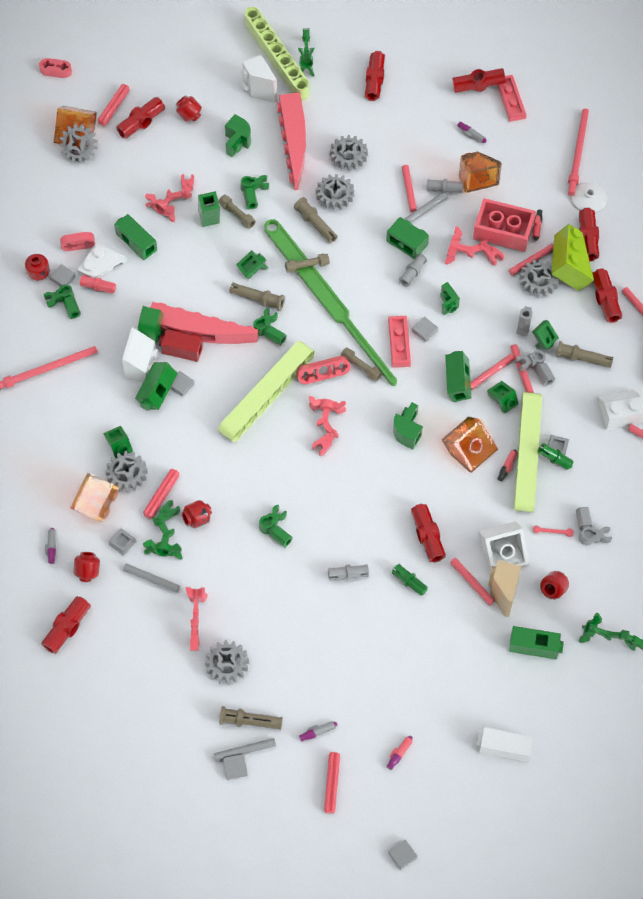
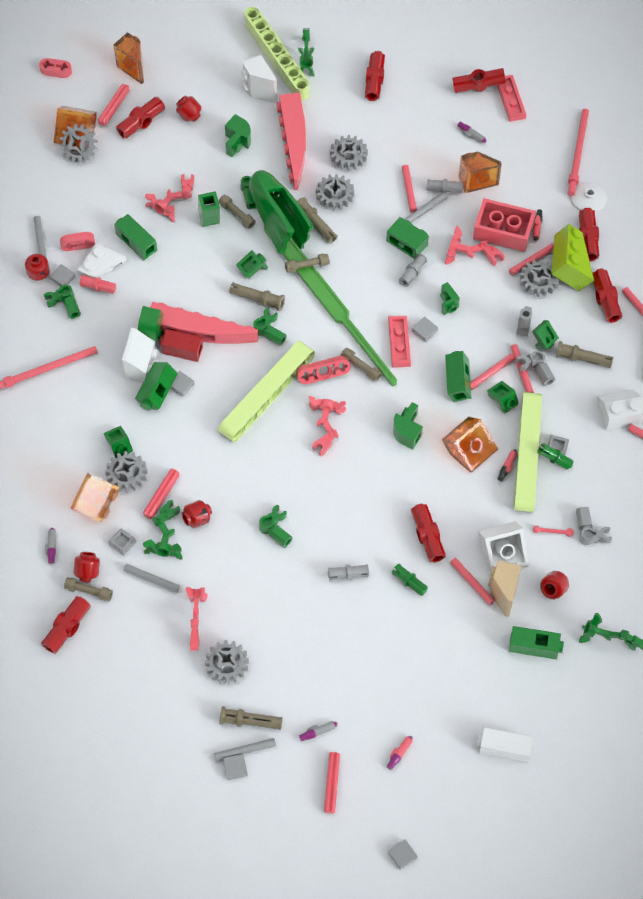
none -> light grey bar [34,216,47,258]
none -> dark tan bar [64,577,113,602]
none -> clear orange slope [113,32,144,84]
none -> green piece [249,170,313,254]

